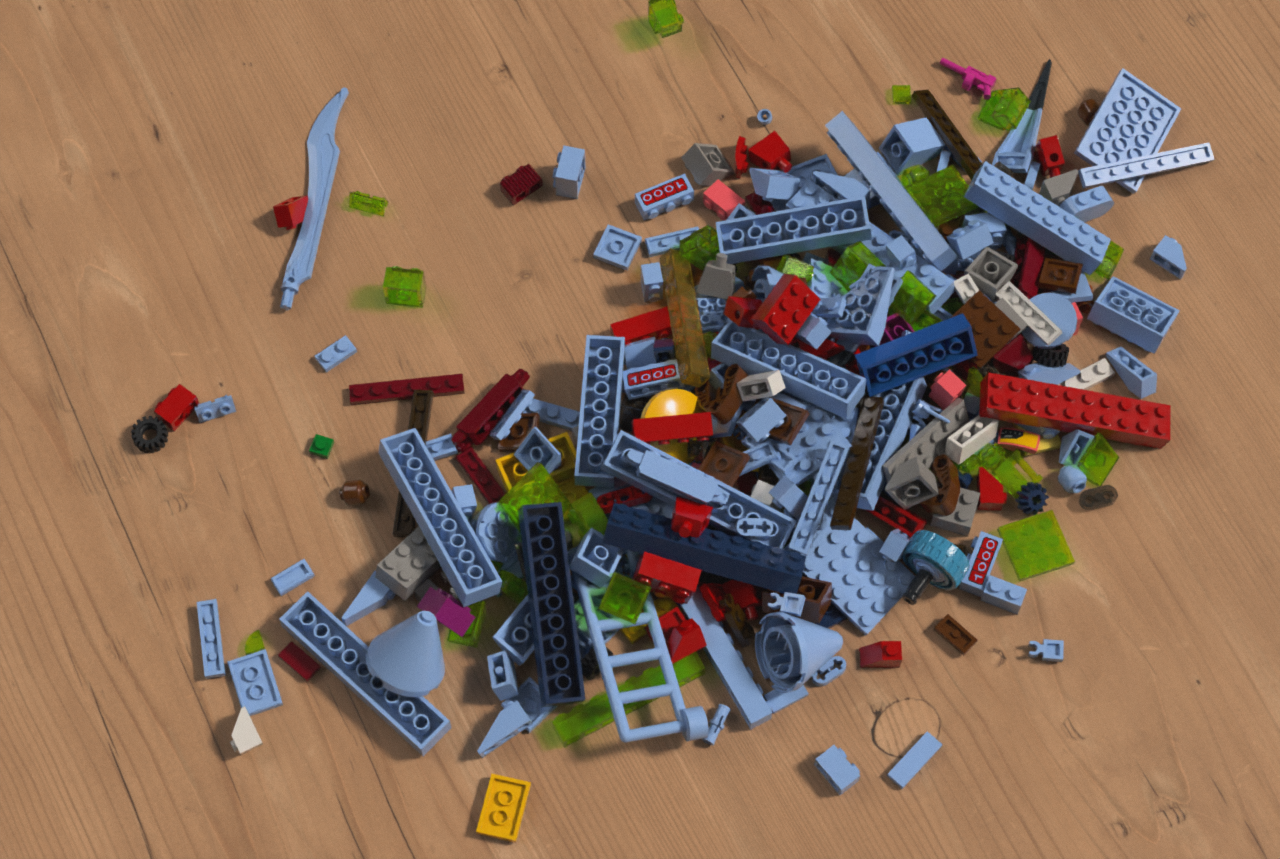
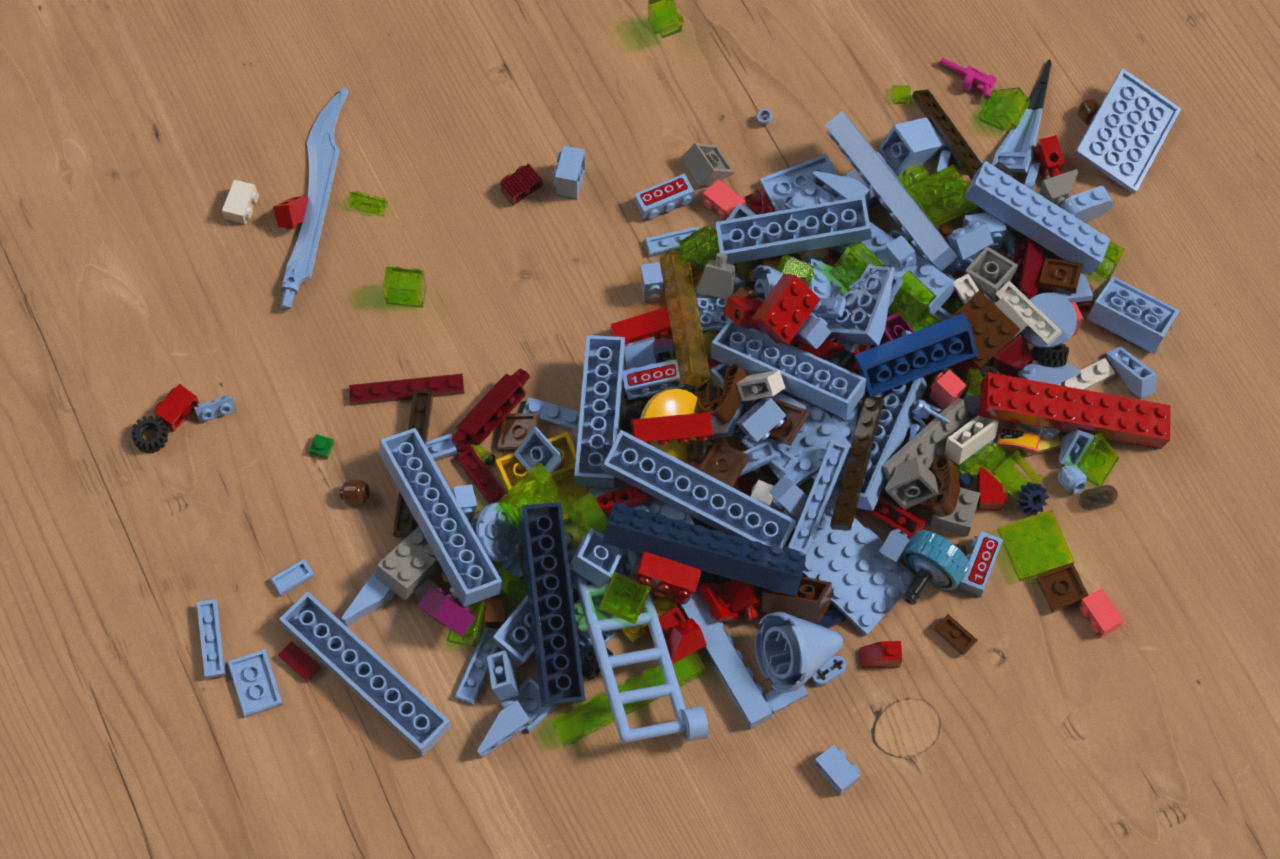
white slope [230,706,263,755] -> none
clear neon green tile [245,630,265,655] -> none
light blue plate [315,335,357,373] -> none
light blue cone [366,611,445,697] -> none
yellow plate [476,773,531,843] -> none
light blue plate [489,389,535,440] -> none
light blue plate [593,224,642,271] -> none
light blue hinge [625,450,730,506] -> none
red torso [671,497,713,538] -> none
light blue pin [702,704,731,746] -> none
dark brown plate [719,593,755,648] -> none
light blue beam [734,518,773,538] -> none
red slope [735,136,749,179] -> none
red torso [748,130,792,173] -> none
light blue slope [749,168,800,203] -> none
light blue plate [768,592,806,617] -> none
light blue tile [887,731,943,789] -> none
light blue brick [981,575,1027,615] -> none
light blue plate [1028,639,1064,662] -> none
light blue plate [1078,142,1215,188] -> none
light blue slope [1150,235,1187,279] -> none
none -> white brick [222,180,259,225]
none -> light blue tile [454,626,499,705]
none -> clear neon green piece [471,444,495,465]
none -> dark orange brick [485,597,507,629]
none -> reddish brown plate [1036,562,1089,613]
none -> coral brick [1079,588,1124,638]

